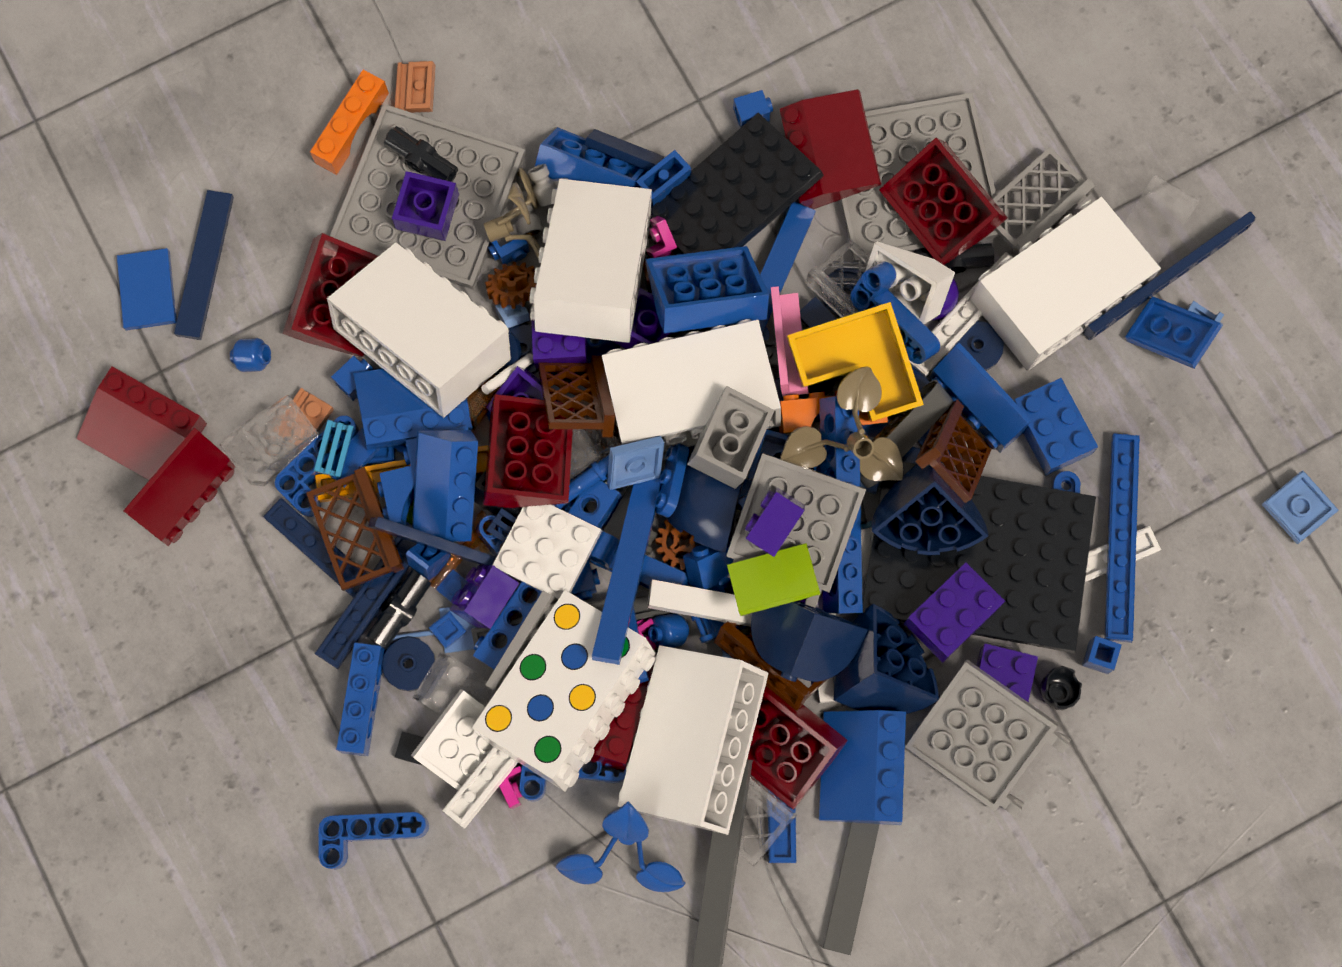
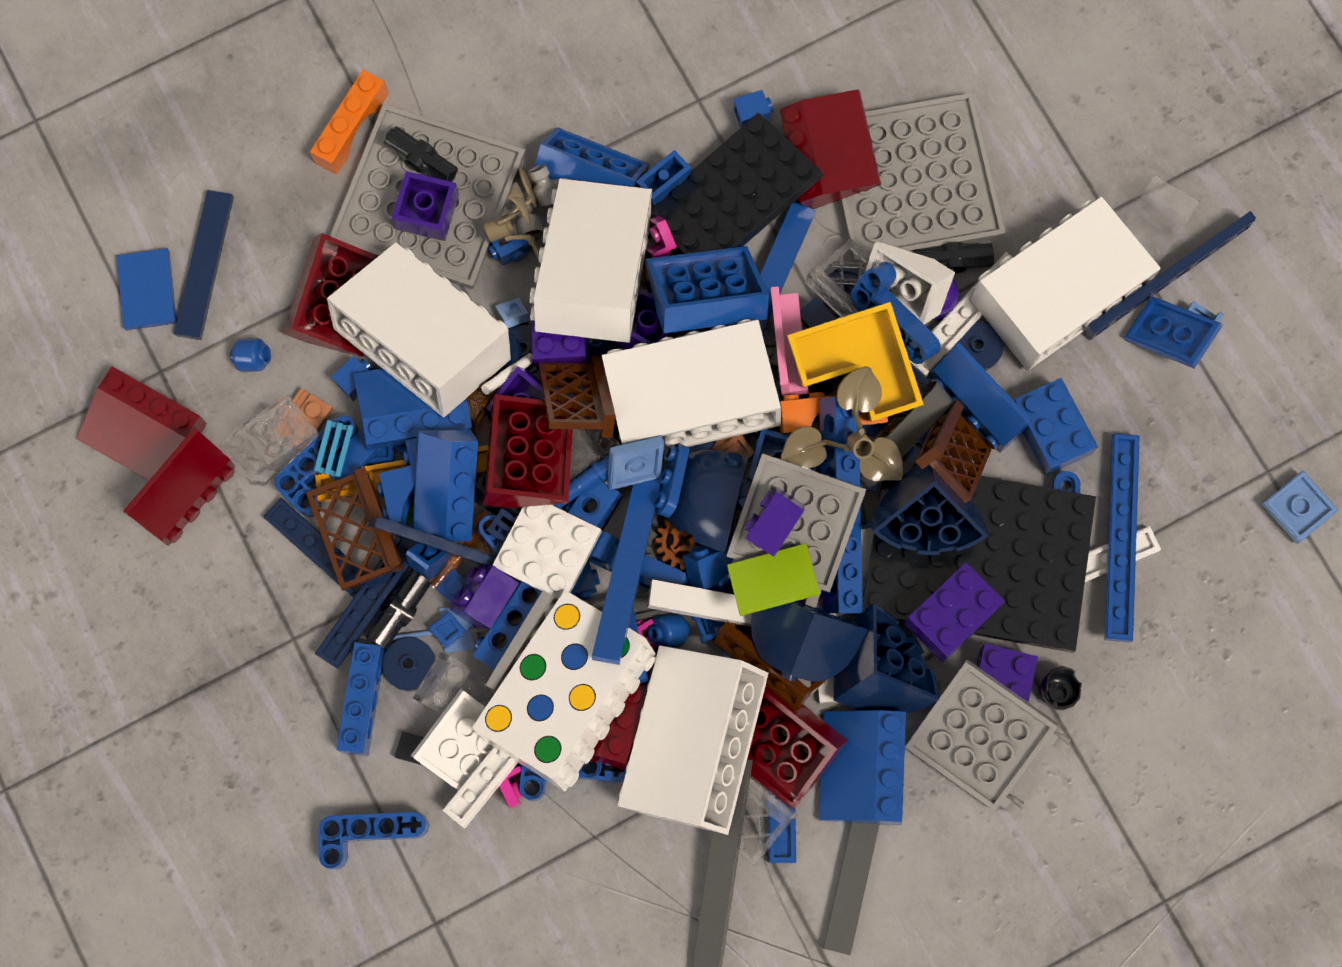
nougat plate [395,61,436,113] -> none
dark orange gear [485,262,537,309] -> none
blue plant [556,801,686,892] -> none
dark blue tile [585,129,664,171] -> none
light grey slope [687,386,775,489] -> none
dark red slope [879,137,1008,265] -> none
light grey fence [993,147,1096,256] -> none
blue brick [1082,636,1122,674] -> none

